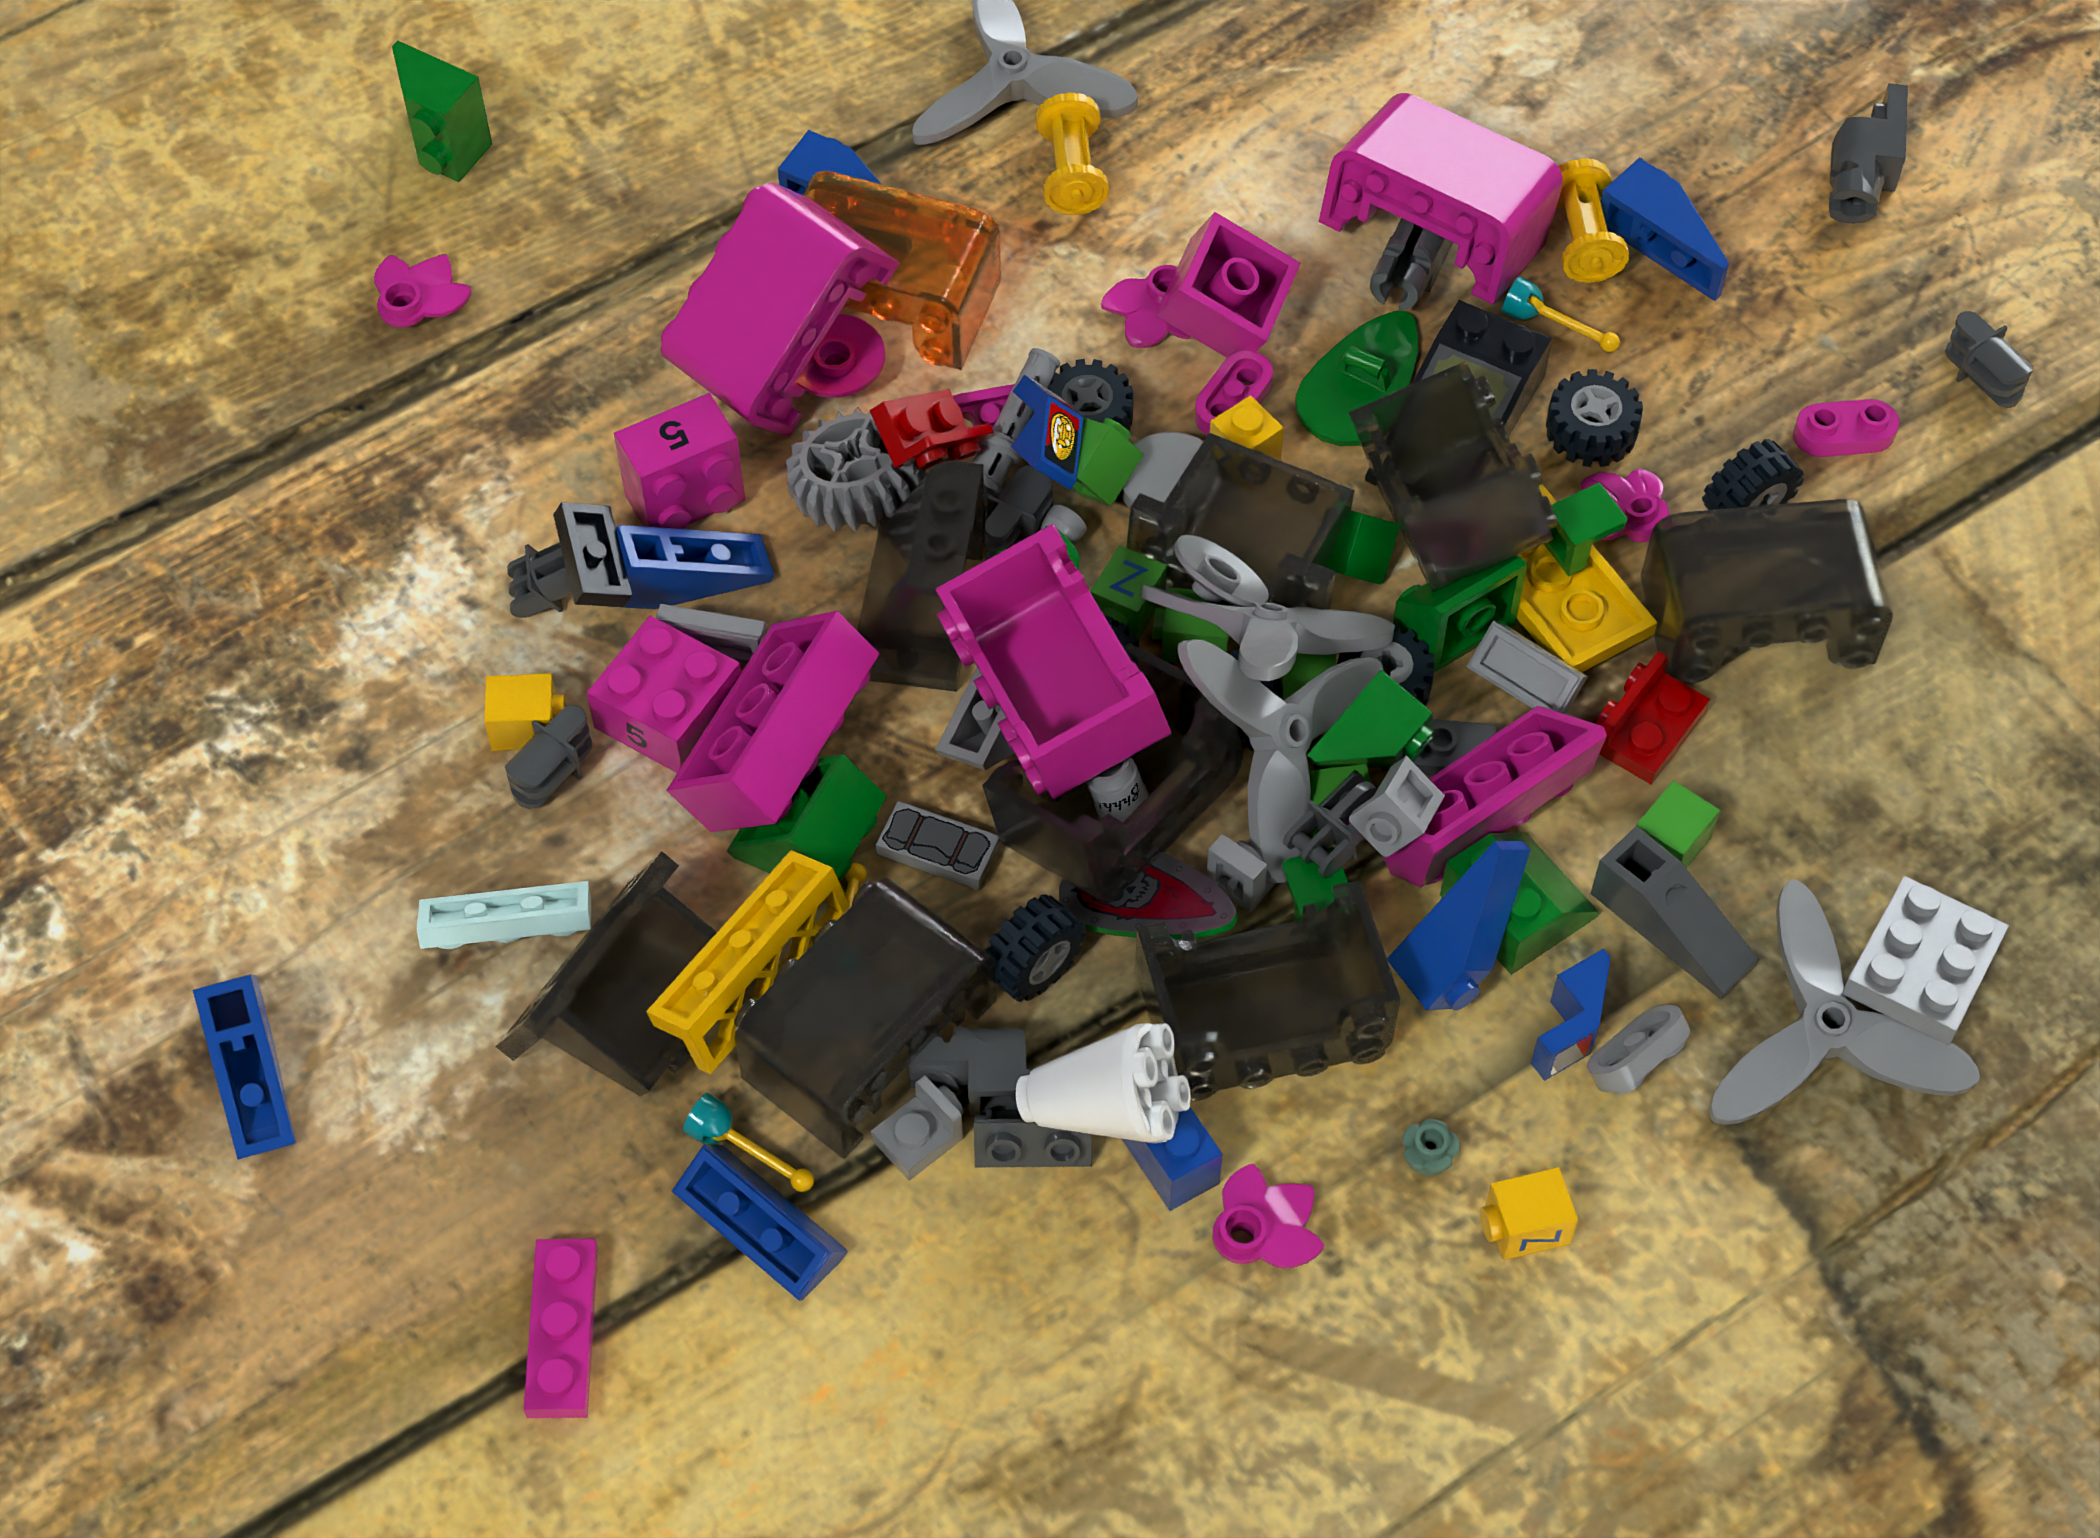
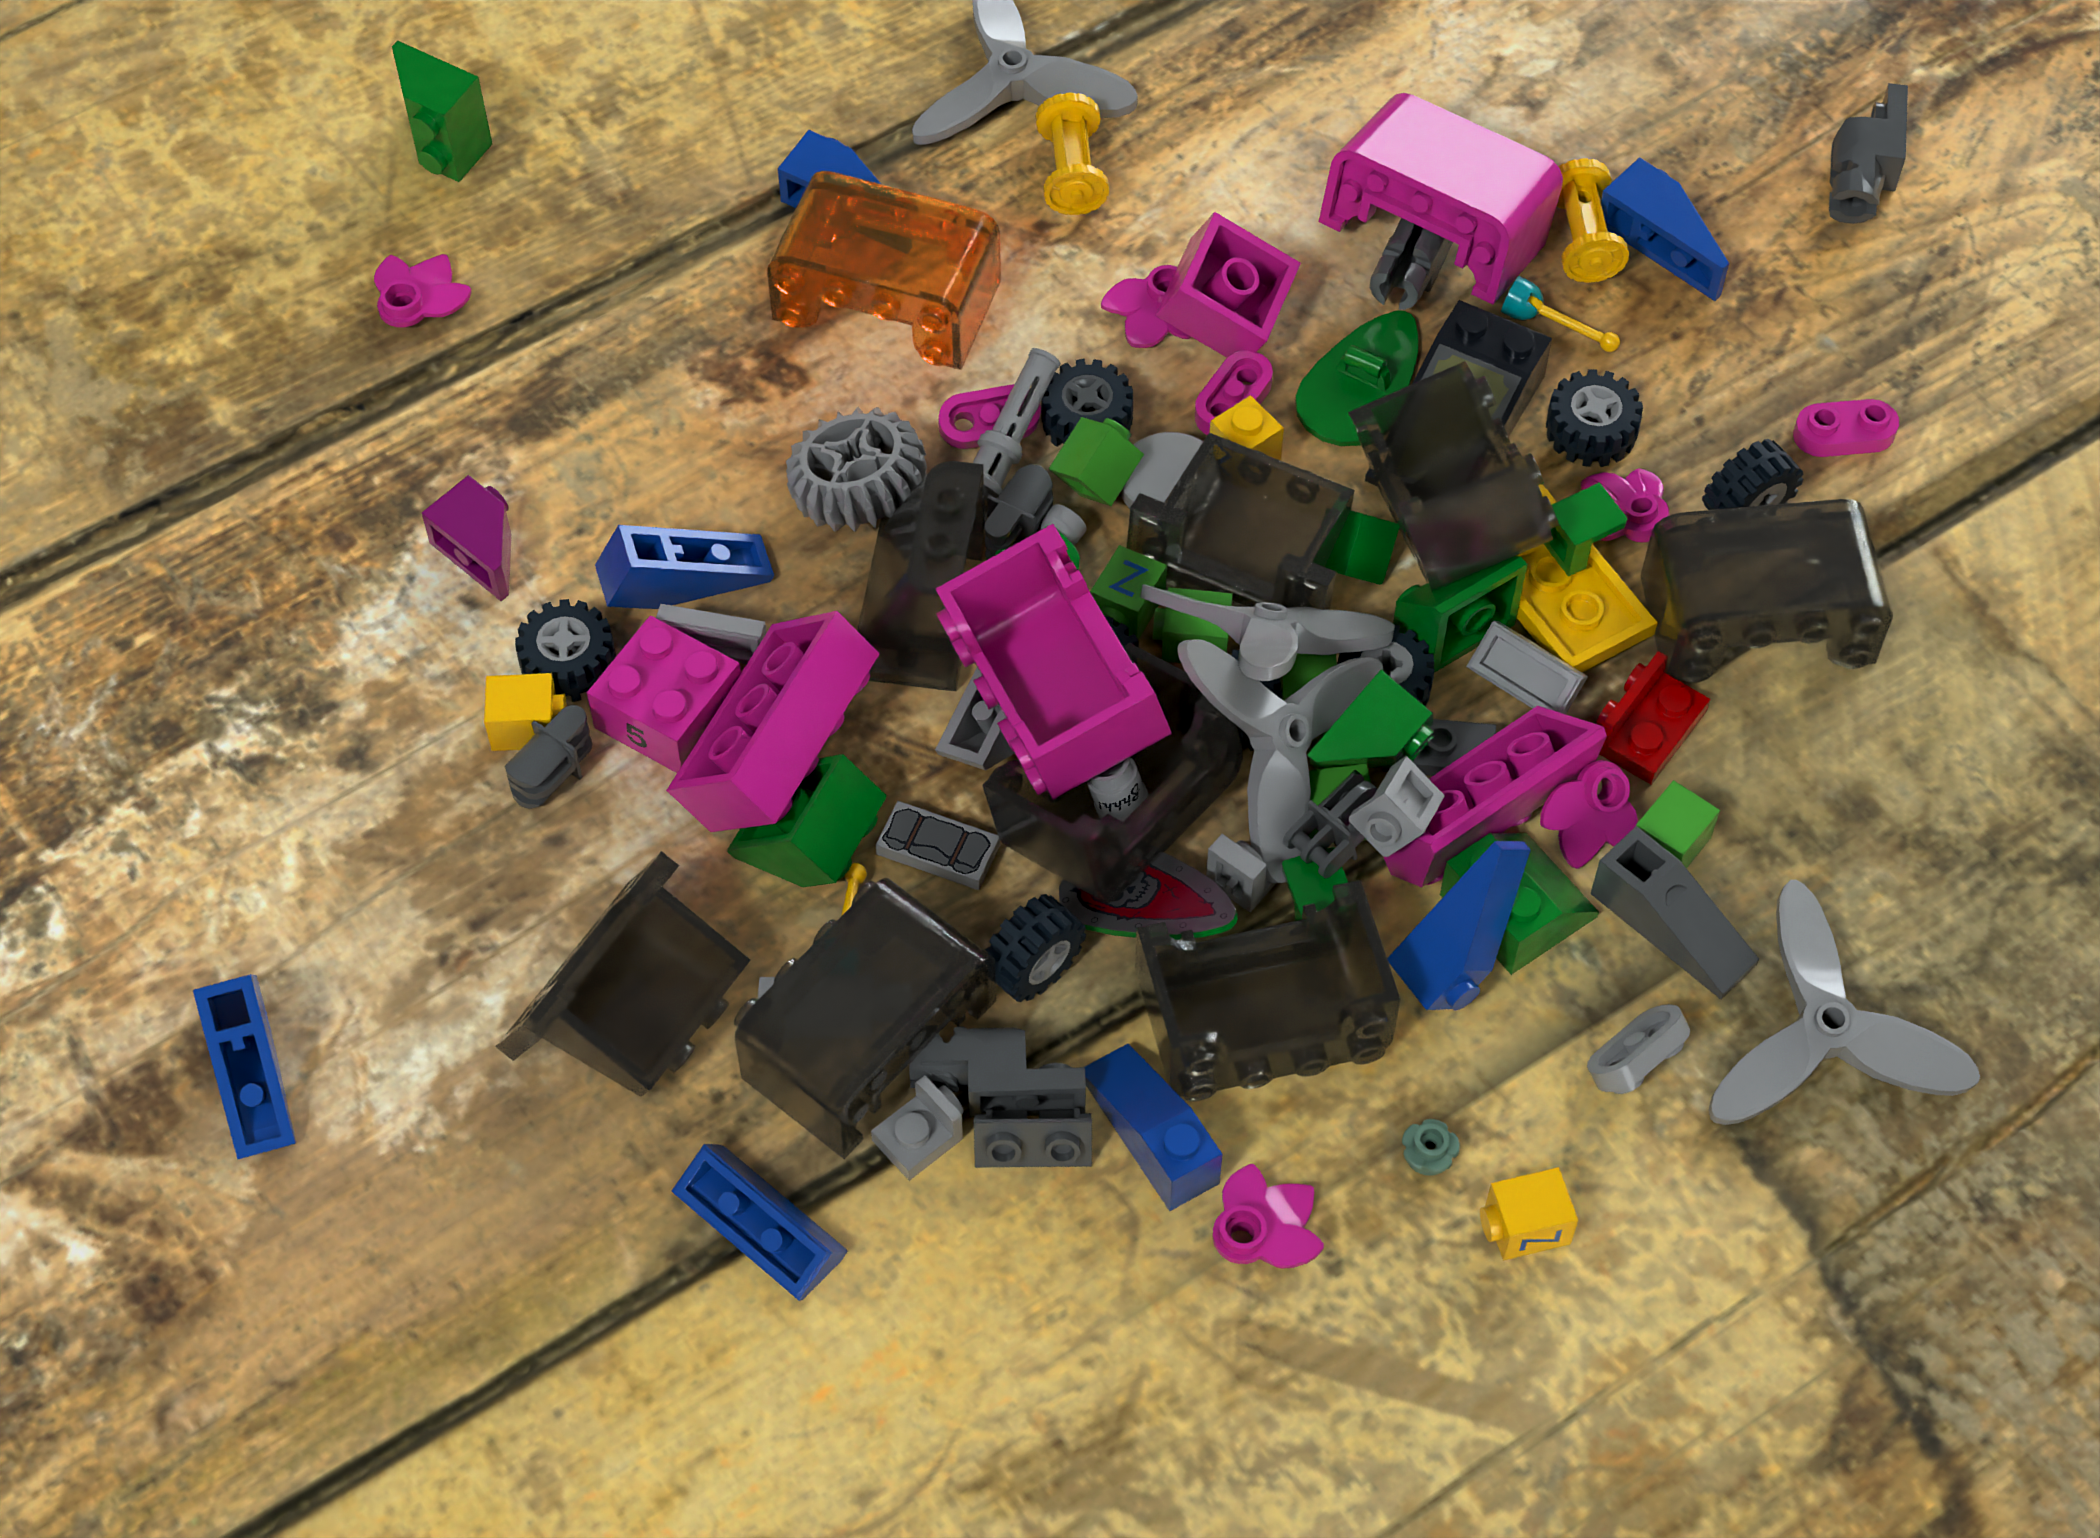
light aqua plate [417,881,591,949] -> none
dark grey arm [507,542,572,618] -> none
dark pink plate [524,1239,598,1418] -> none
black plate [553,502,632,607] -> none
dark pink brick [614,392,745,529] -> none
yellow fence [646,850,853,1075] -> none
dark pink windscreen [660,183,900,436] -> none
hinge [682,1093,814,1192] -> none
dark pink dish [796,314,885,398] -> none
red bracket [869,389,994,470] -> none
blue slope [1011,375,1083,490] -> none
white cone [1016,1023,1191,1143] -> none
light grey dish [1174,535,1269,607] -> none
blue slope [1531,949,1611,1081] -> none
plate [1842,876,2009,1046] -> none
dark grey arm [1945,311,2034,408] -> none
none -> magenta slope [422,475,512,601]
none -> black wheel [515,599,616,702]
none -> dark pink plate [1540,760,1638,869]

